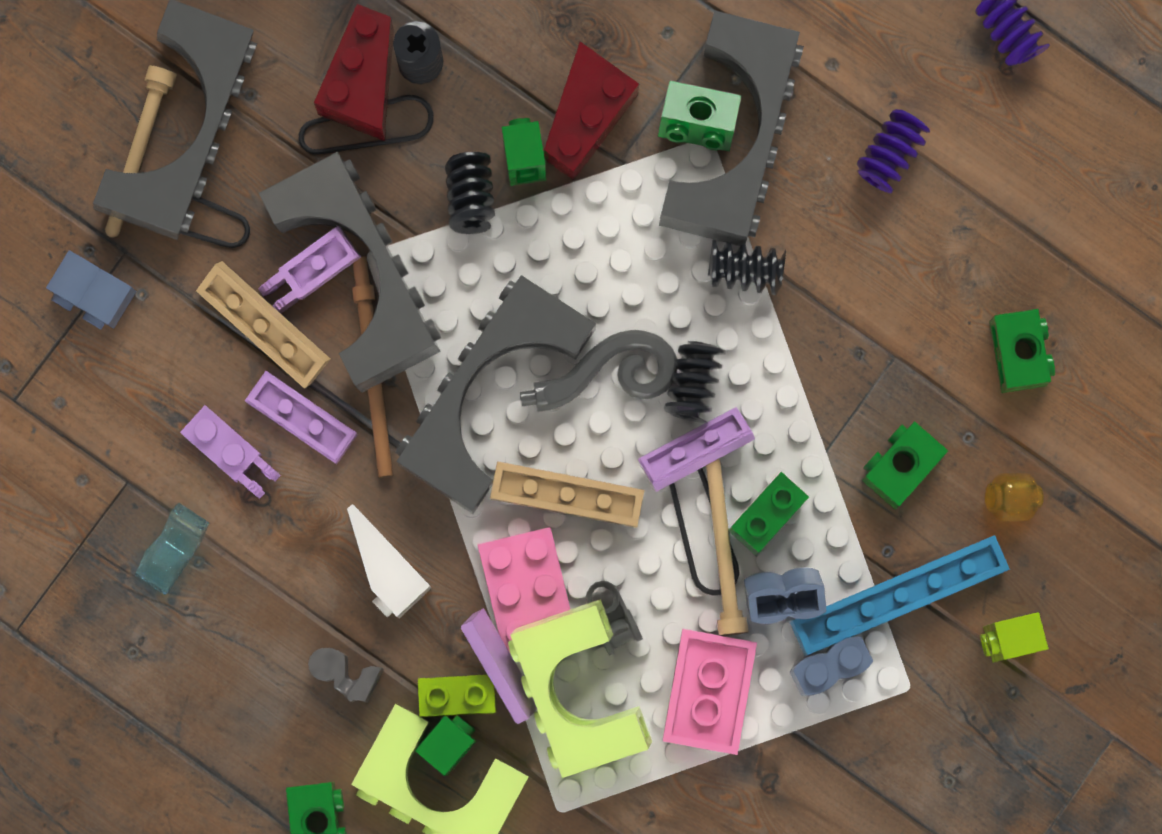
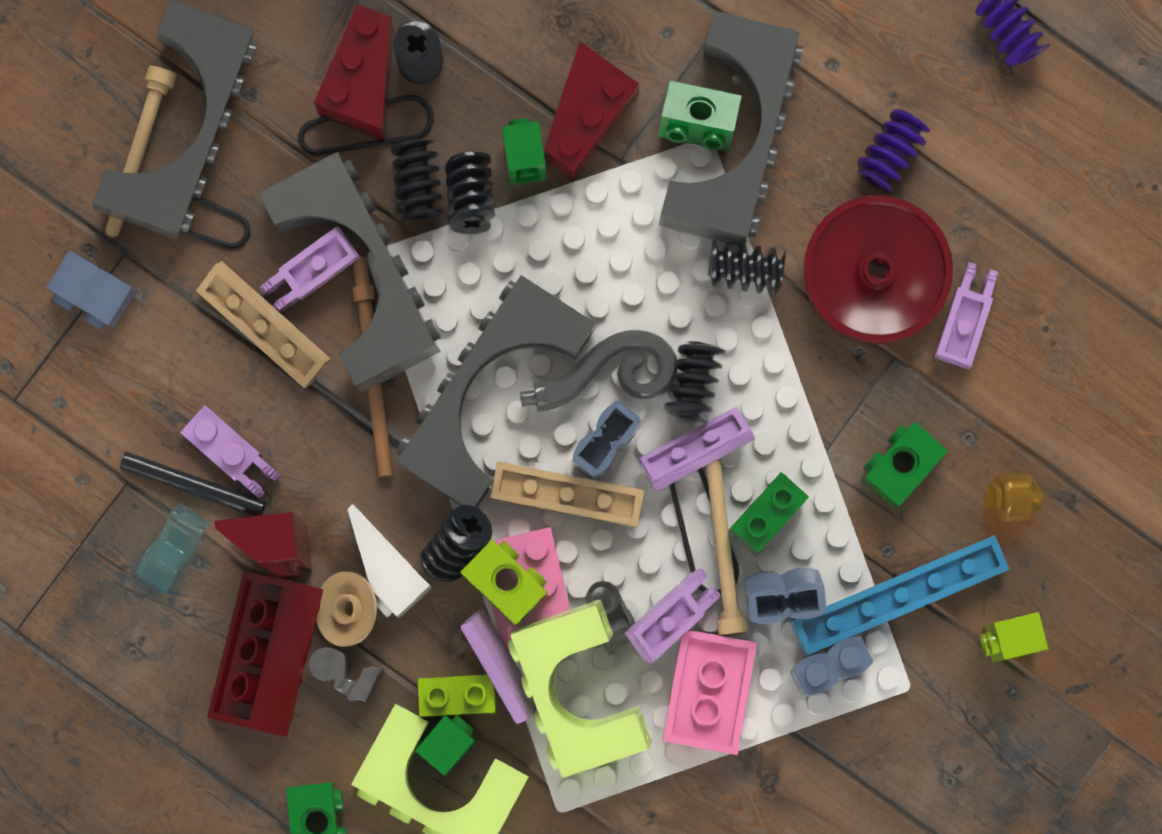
lavender tile [245,371,358,465] -> none
green brick [989,309,1055,393] -> none
none -> black piece [120,451,266,516]
none -> dark red slope [207,572,323,737]
none -> dark red slope [214,512,312,580]
none -> tan dish [316,571,377,647]
none -> black piece [391,139,443,220]
none -> black piece [420,505,493,582]
none -> lime brick [461,539,548,627]
none -> sand blue brick [572,401,640,480]
none -> lavender hinge [625,568,720,663]
none -> dark red dish [803,195,953,344]
none -> lavender hinge [934,262,998,370]

